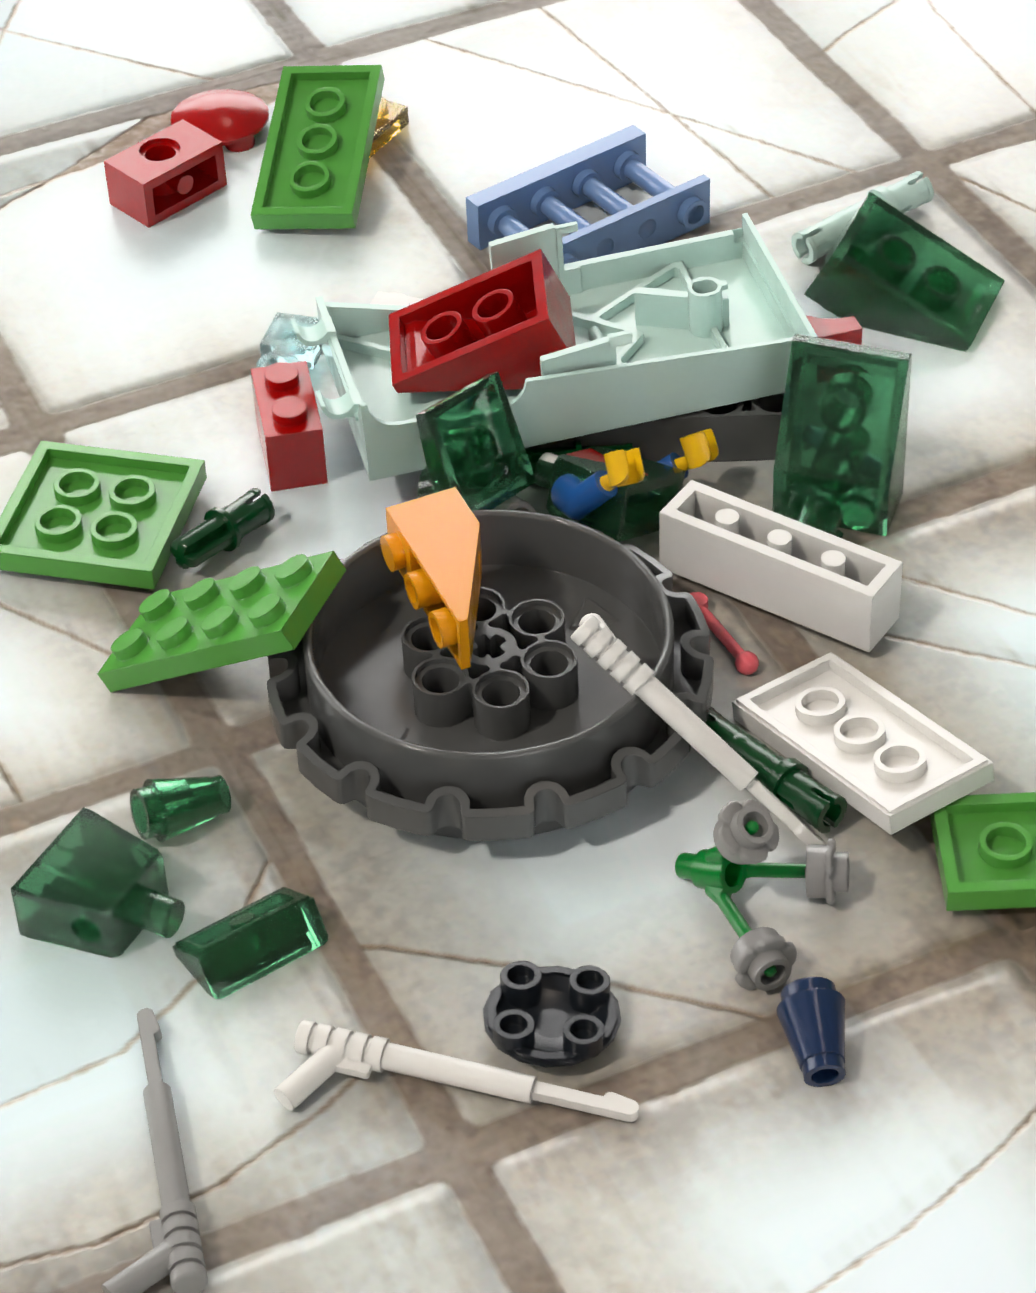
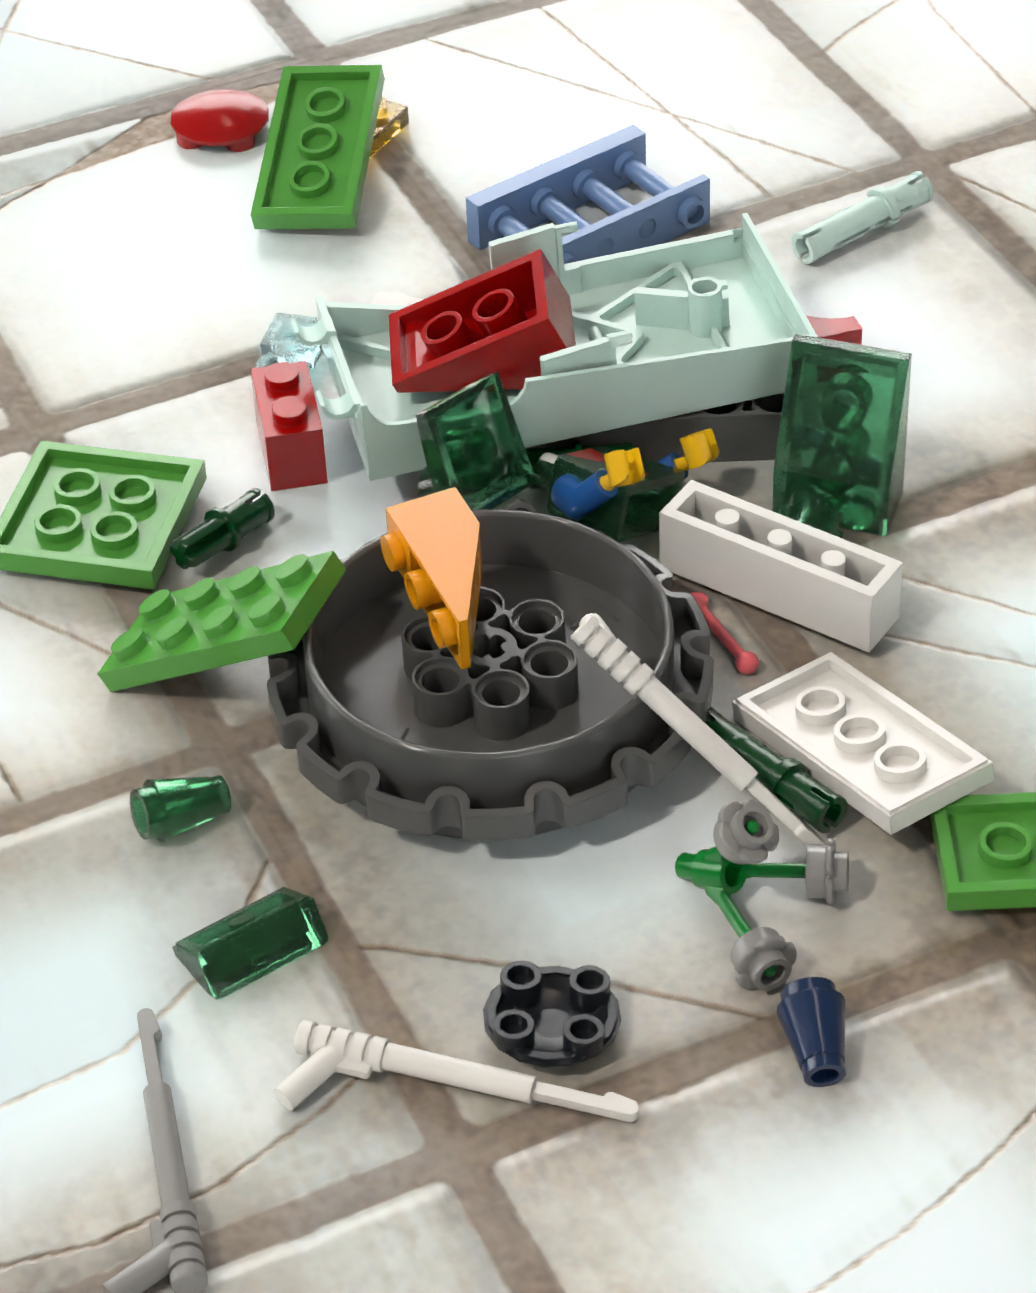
clear green torso [11,807,185,958] -> none
red brick [104,119,227,228] -> none
clear green slope [804,192,1005,352] -> none

